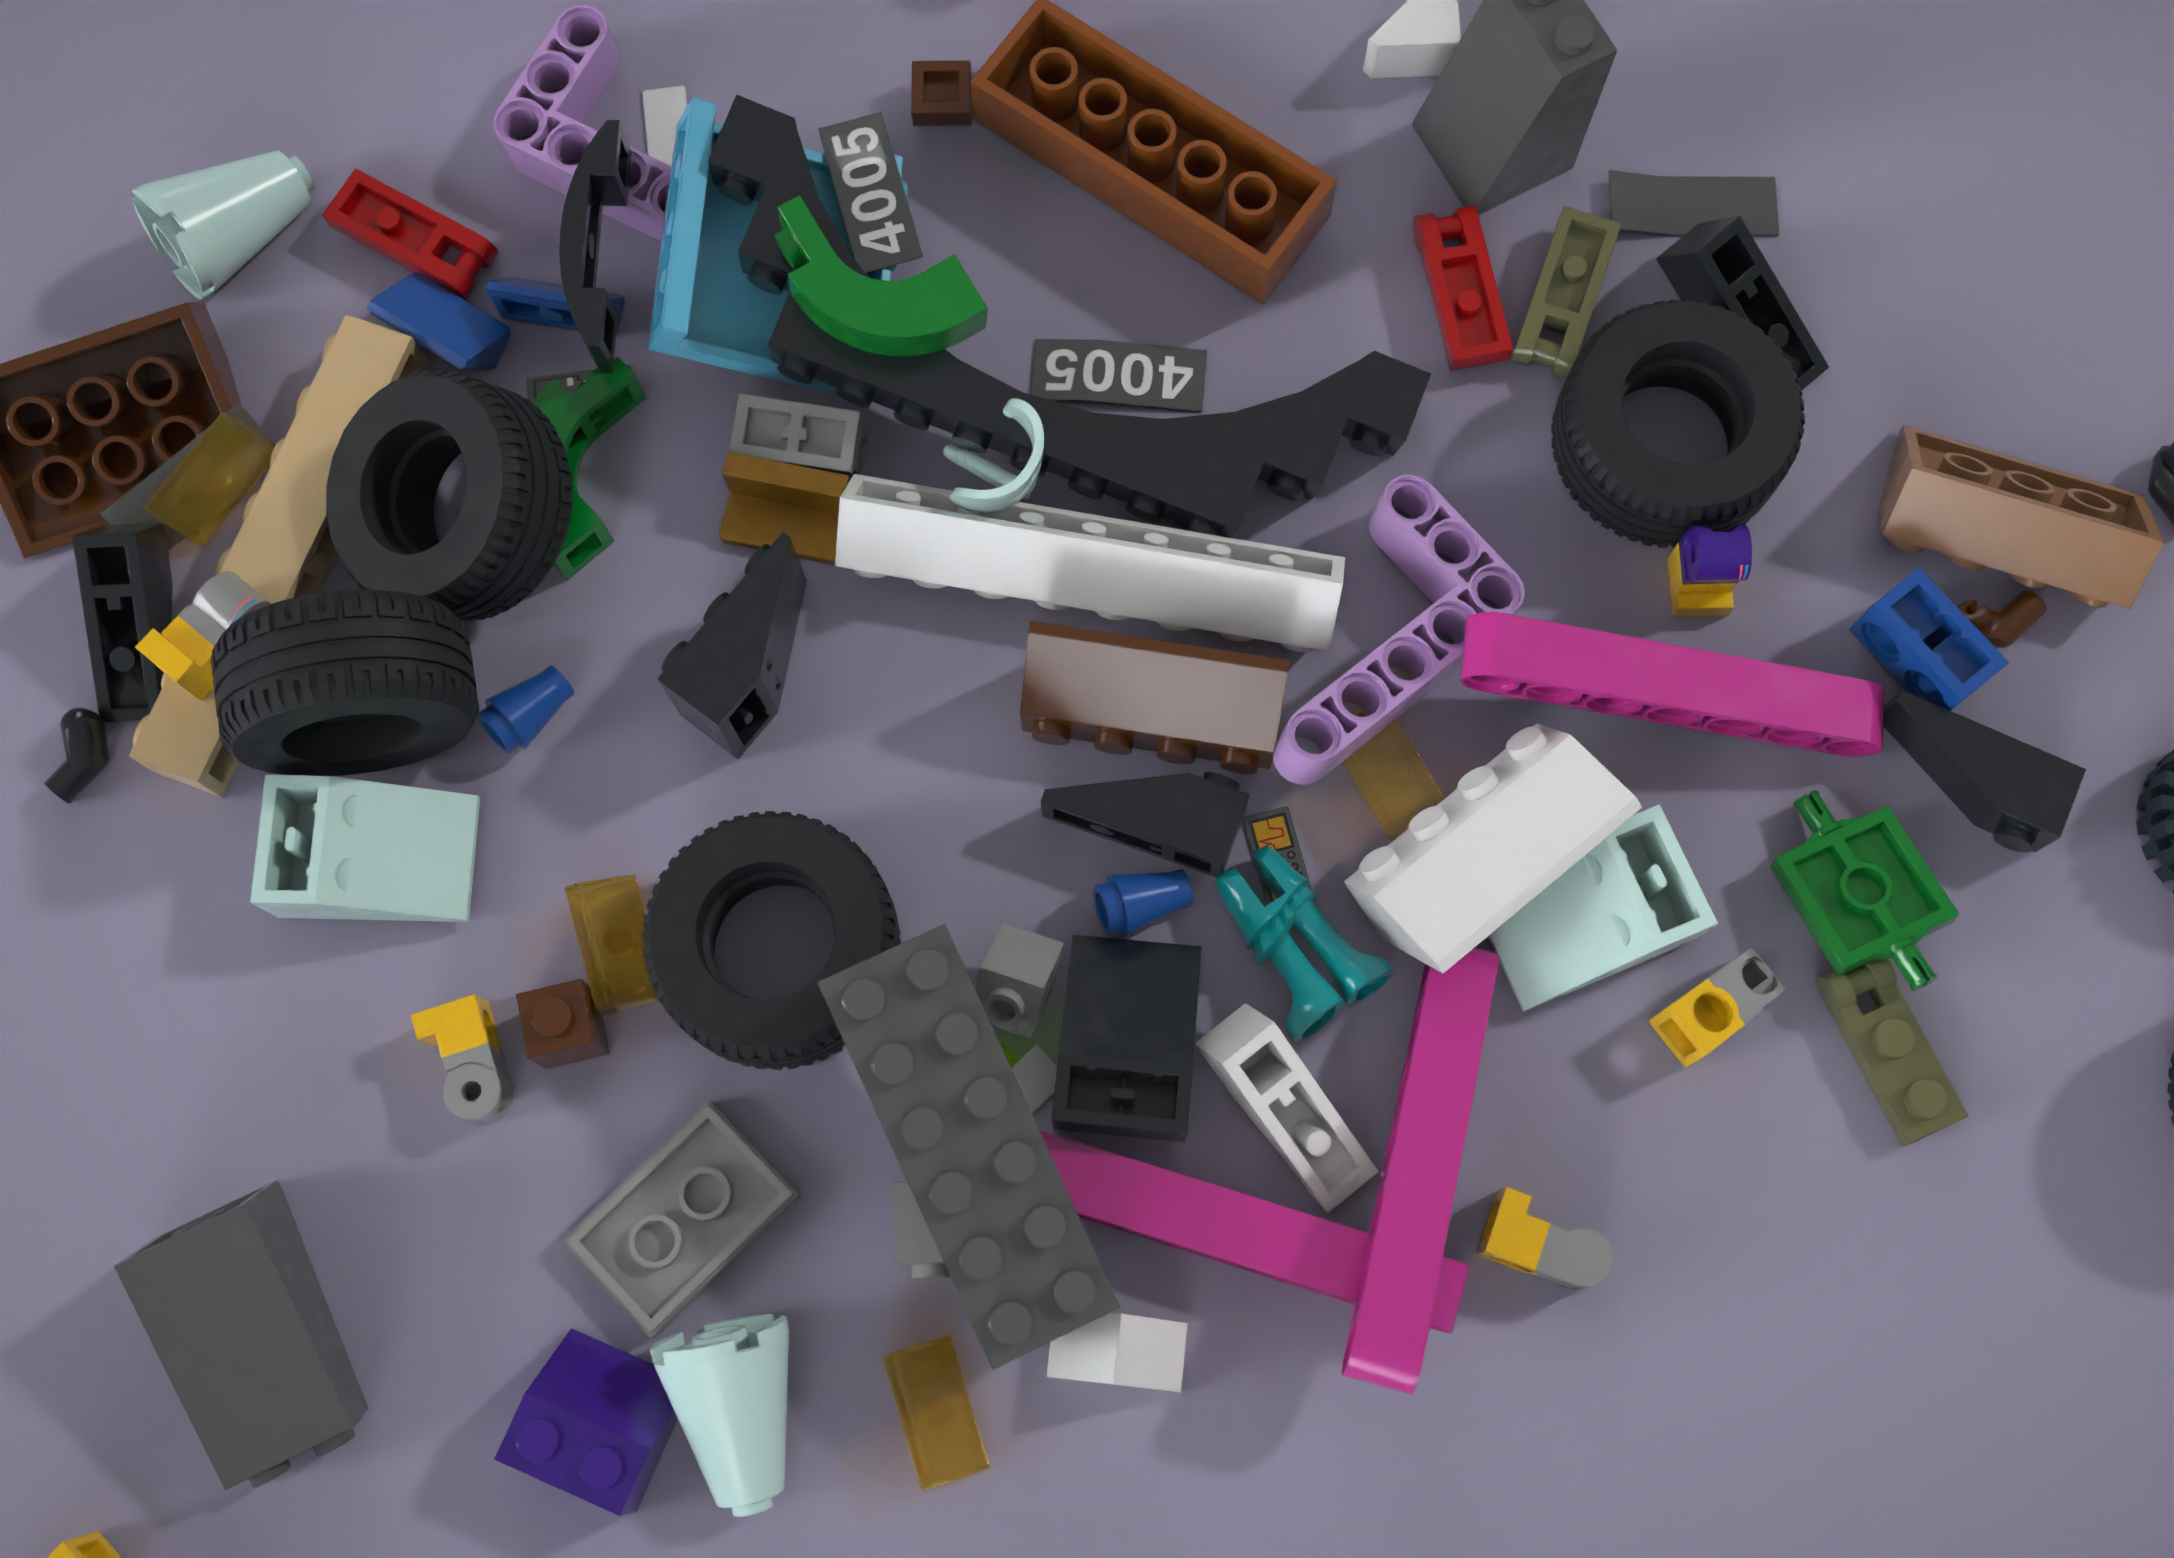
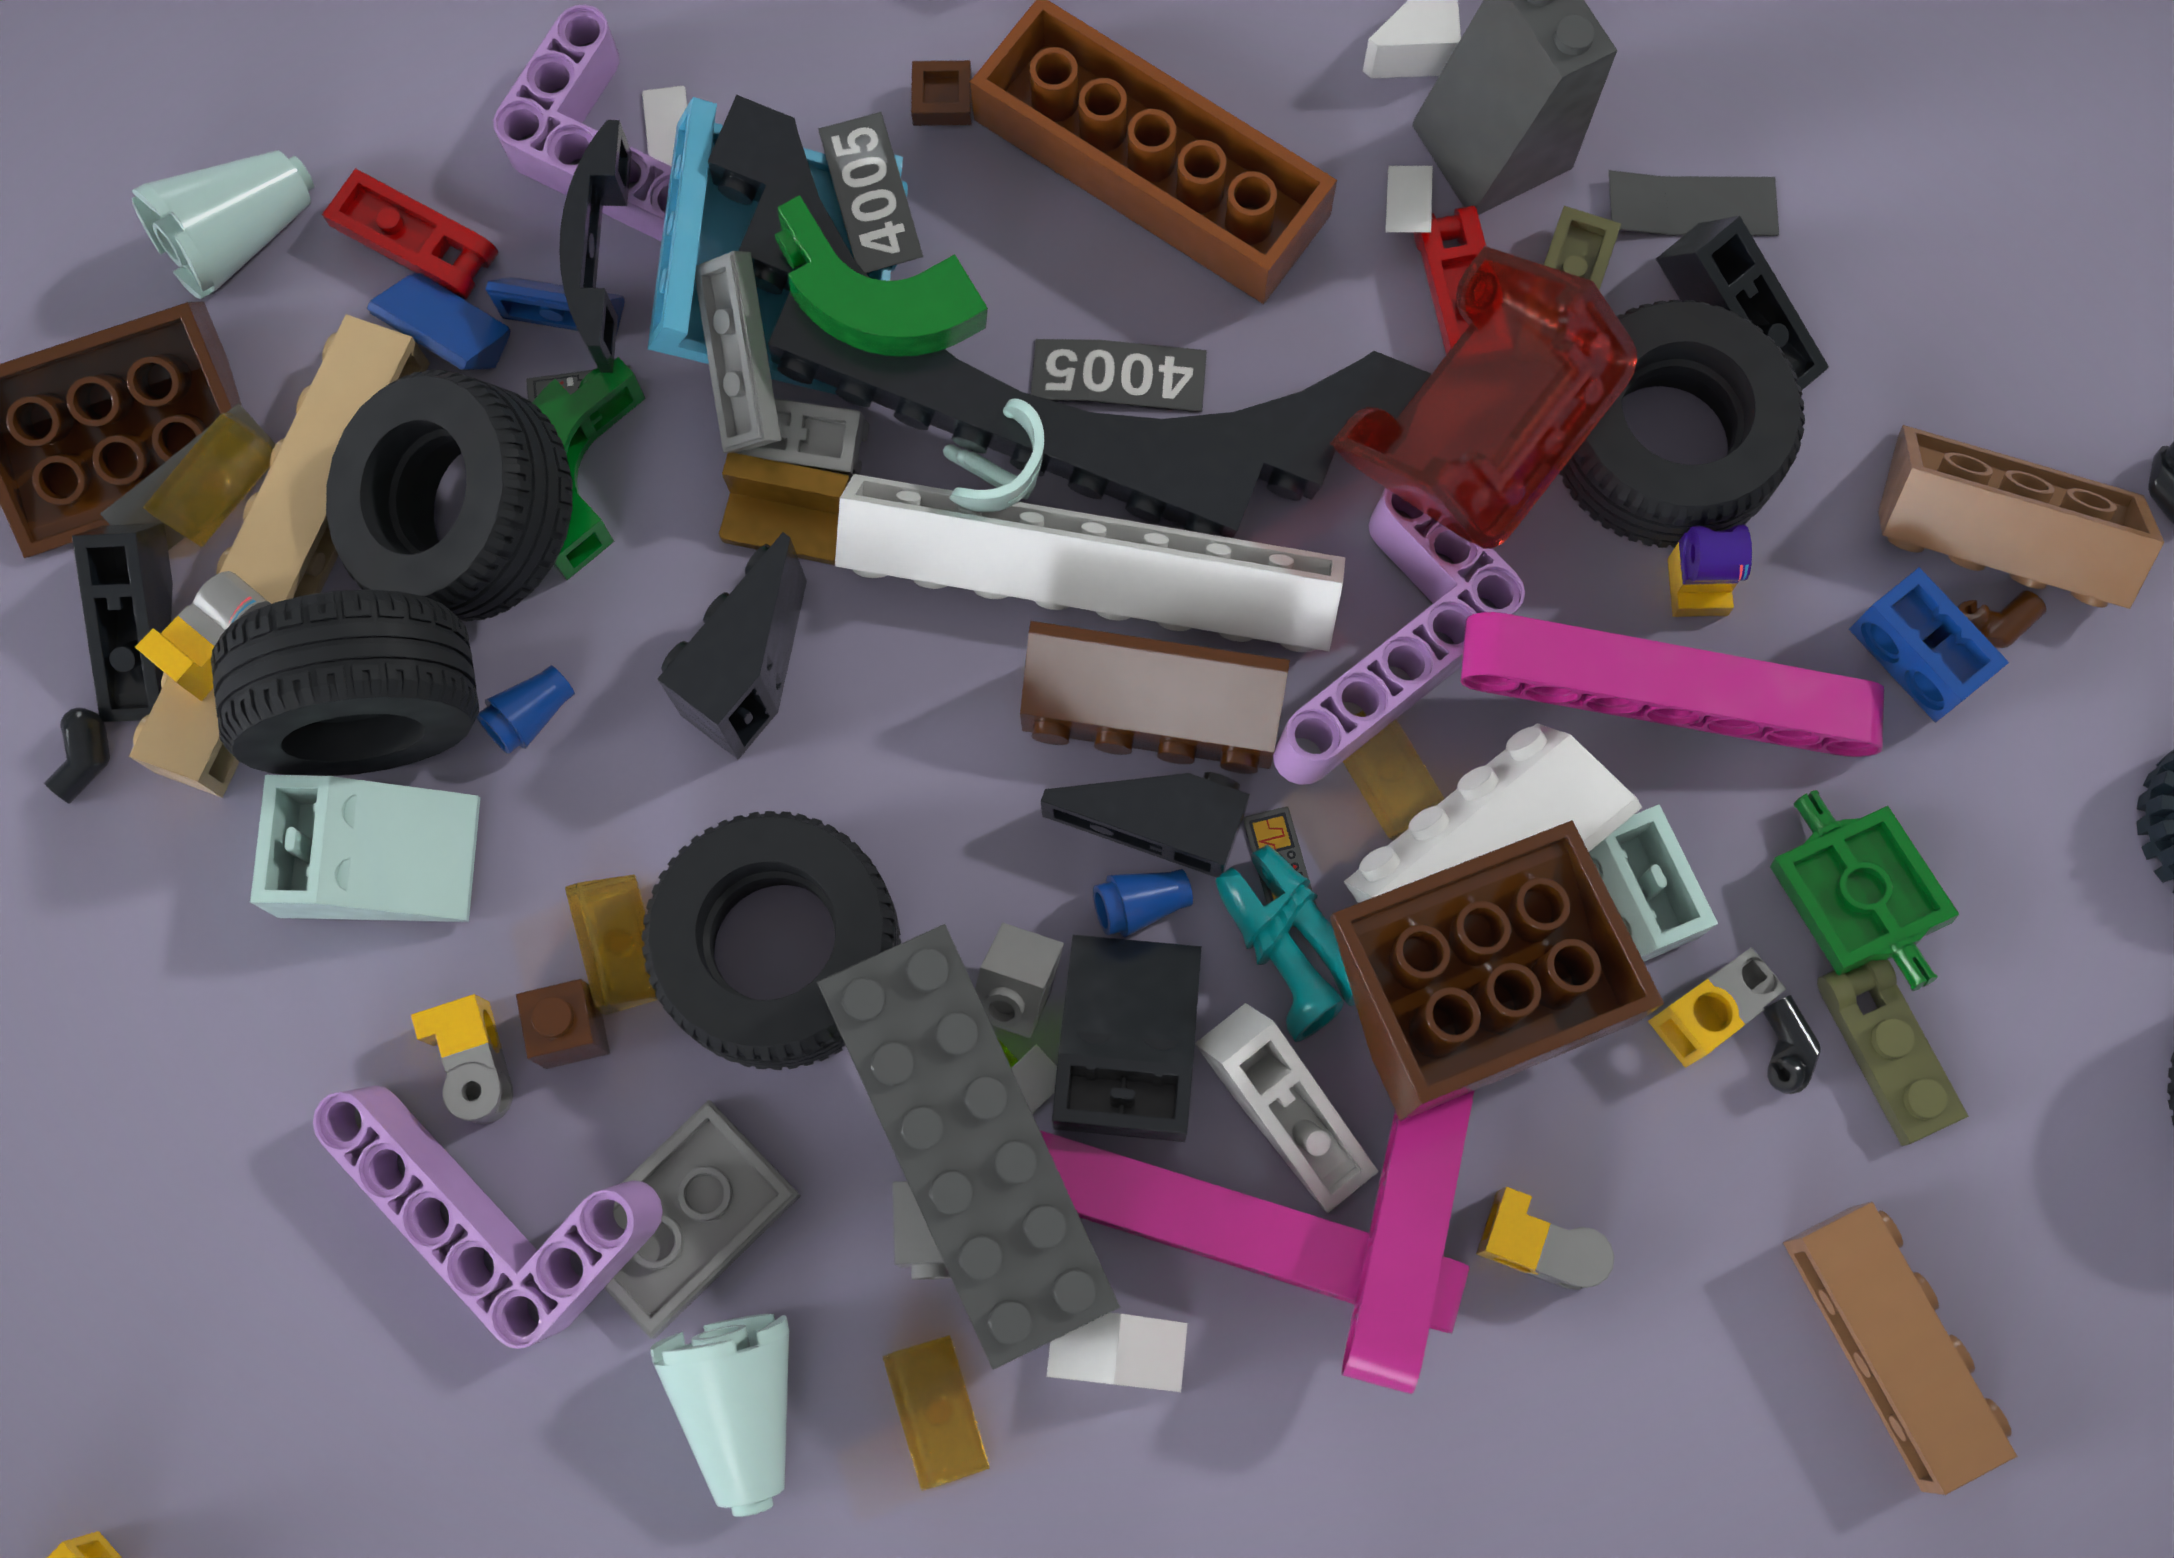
dark grey slope [114,1180,368,1490] -> none
dark purple slope [494,1329,678,1516] -> none
black slope [1883,690,2086,852] -> none
none -> lavender beam [313,1085,663,1349]
none -> light grey tile [695,251,781,453]
none -> clear red windscreen [1330,246,1637,549]
none -> reddish brown slope [1330,820,1665,1121]
none -> white sticker [1386,166,1433,232]
none -> black arm [1763,995,1821,1094]
none -> medium nougat brick [1783,1202,2018,1495]

